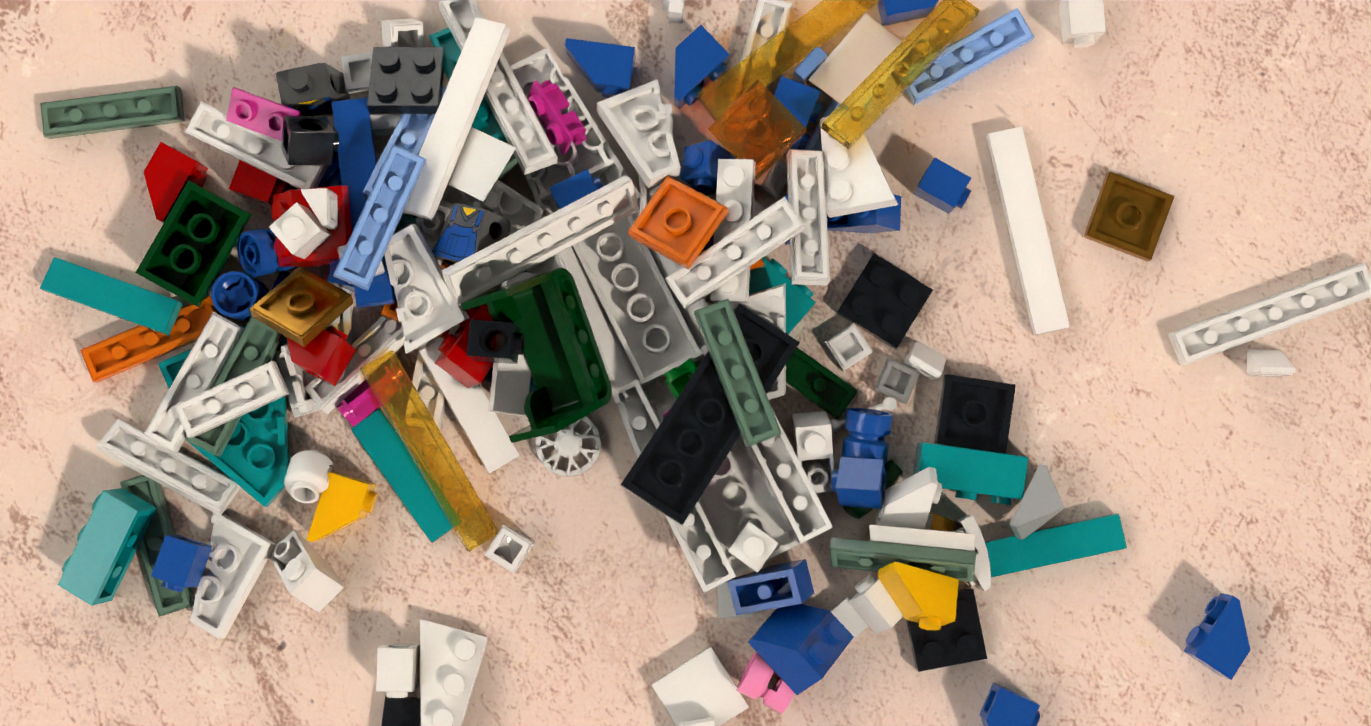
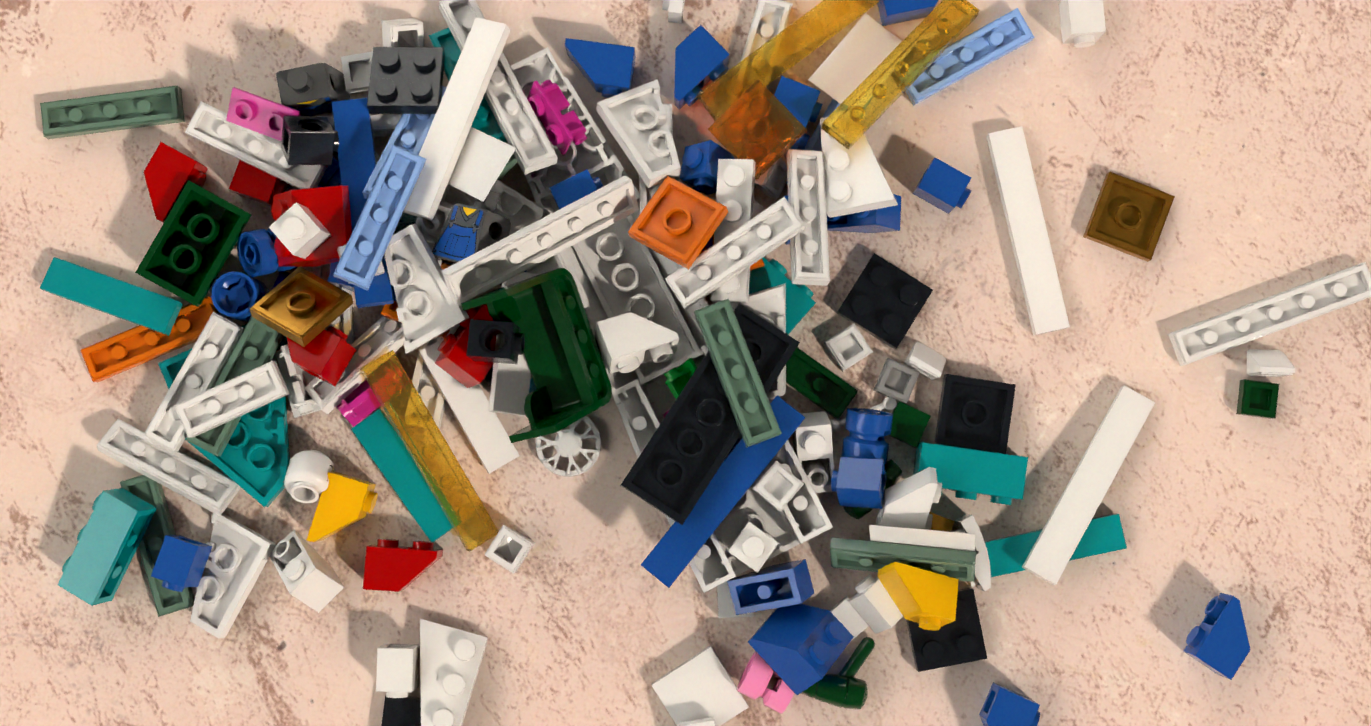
white slope [301,188,338,230] -> none
medium blue tile [792,46,827,85] -> none
light grey slope [1010,464,1065,540] -> none
none -> red slope [363,539,443,592]
none -> white slope [595,312,679,374]
none -> blue tile [641,395,805,588]
none -> white tile [753,461,804,512]
none -> dark green piece [801,637,875,709]
none -> dark green tile [888,401,931,448]
none -> white tile [1022,385,1155,585]
none -> dark green tile [1236,379,1279,419]

